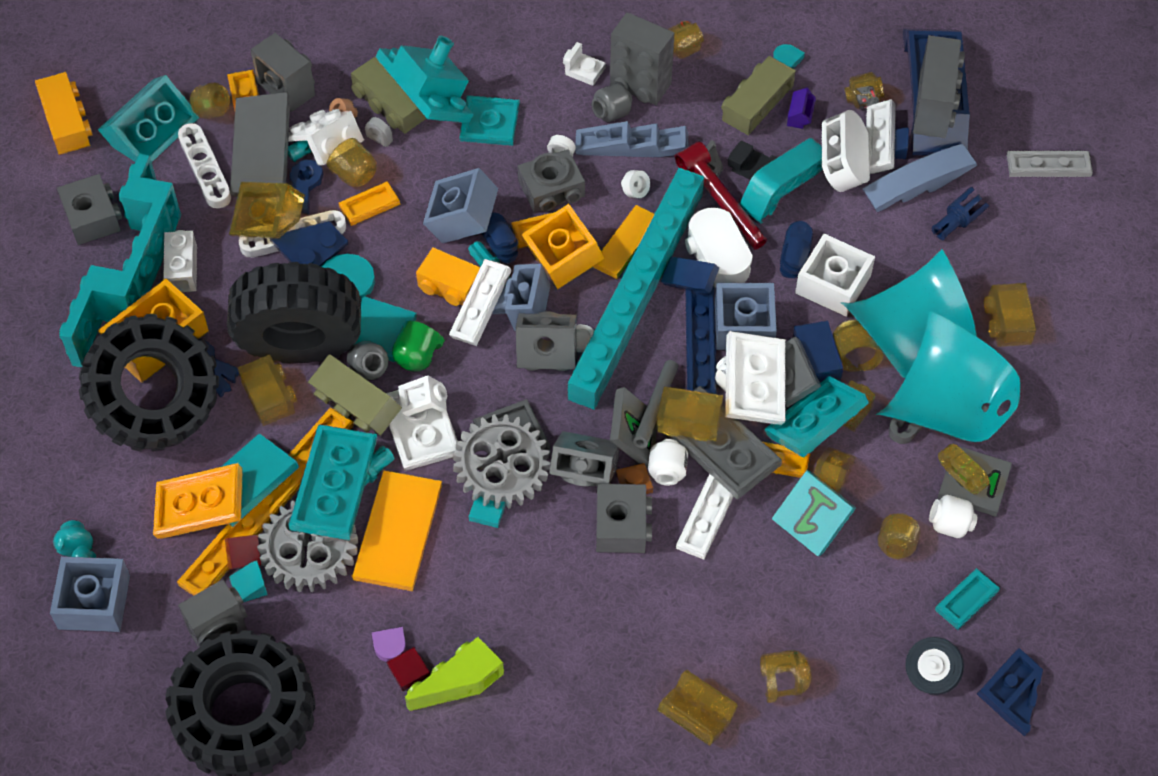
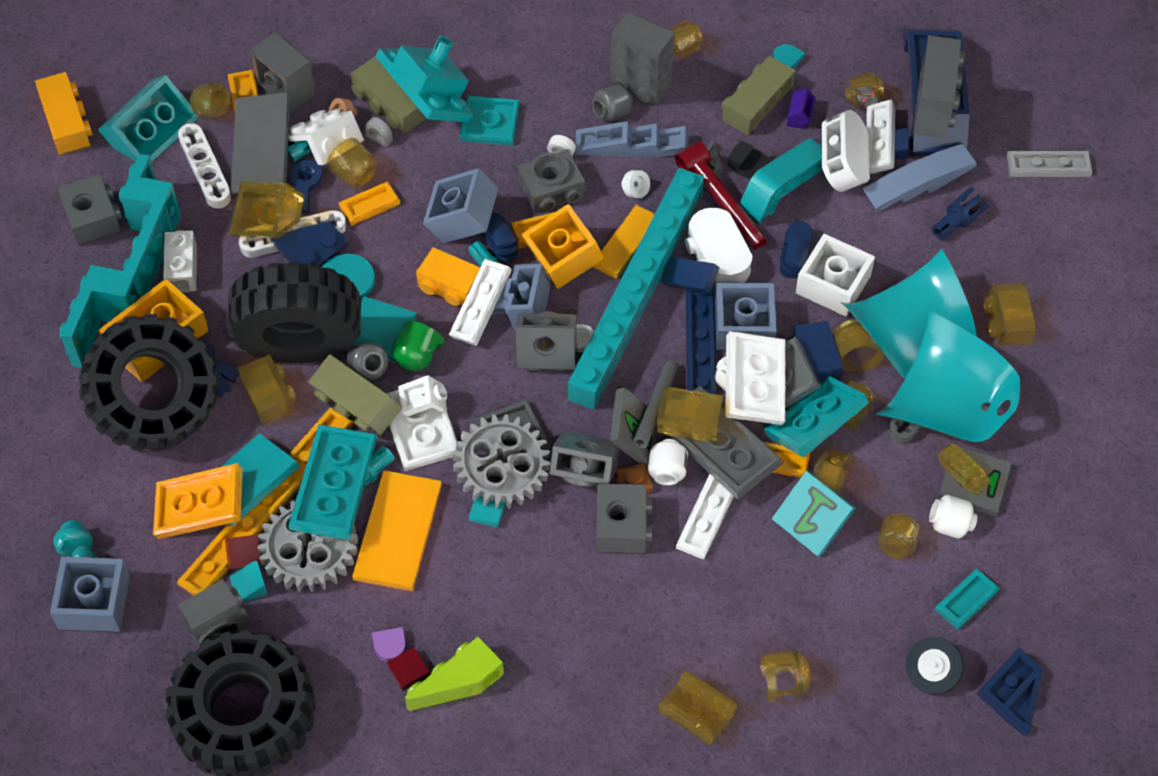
white bracket [563,42,605,86] -> none

